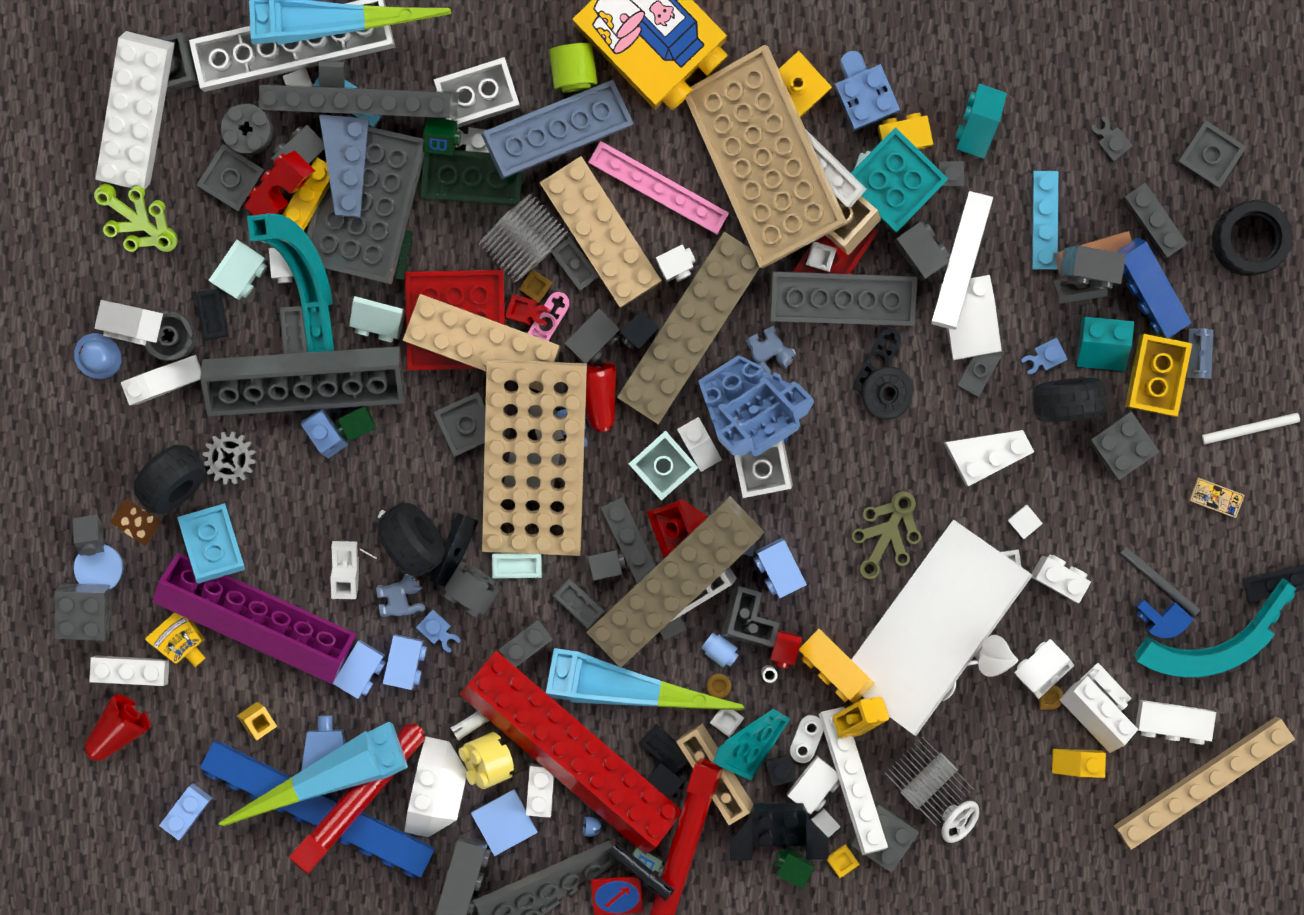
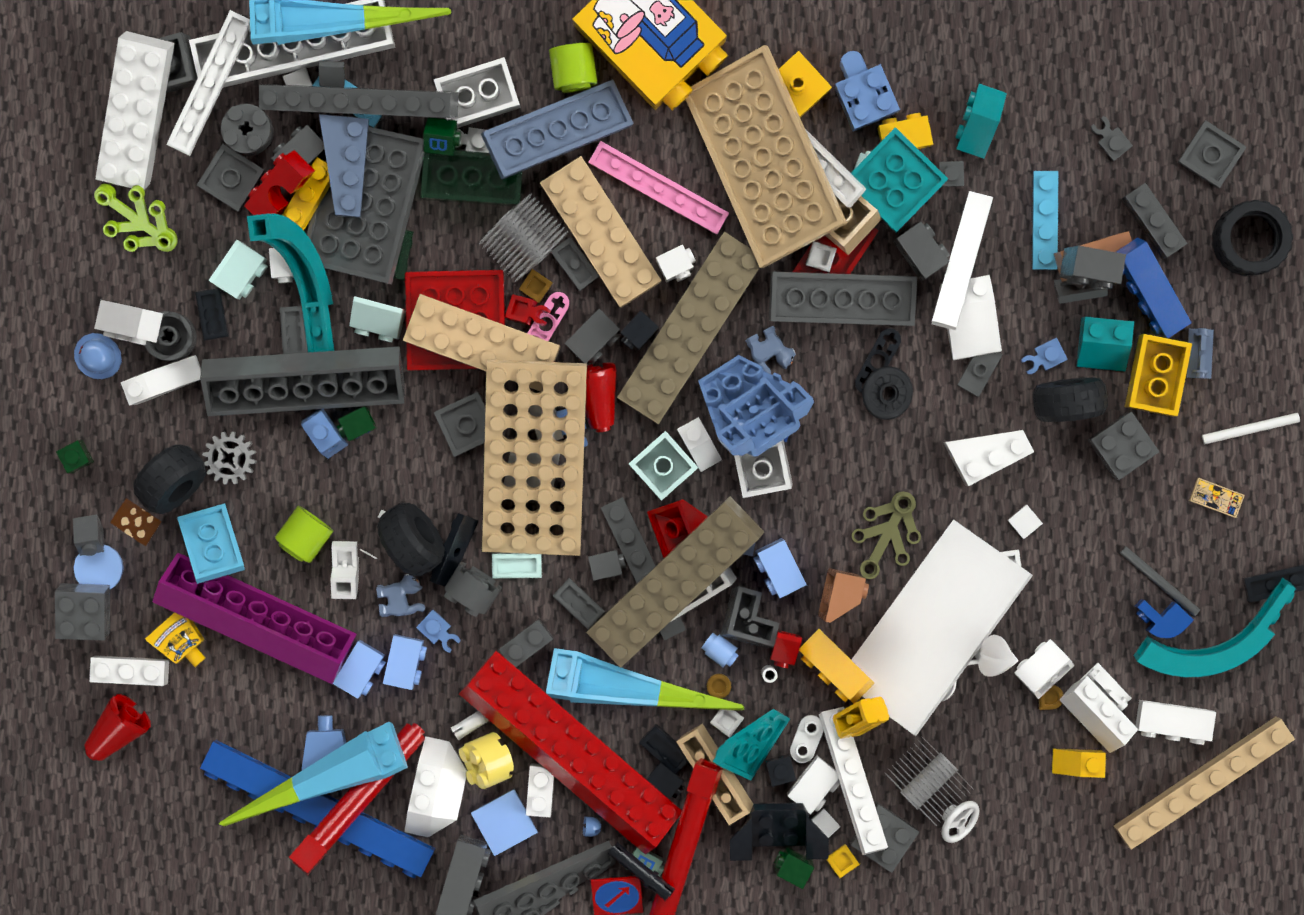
light blue brick [159,784,212,840] -> none
yellow brick [237,702,277,740] -> none
white brick [1031,554,1091,603] -> none
none -> dark green brick [56,440,94,474]
none -> white tile [166,10,250,156]
none -> lime piece [275,506,334,563]
none -> nougat slope [818,568,869,623]

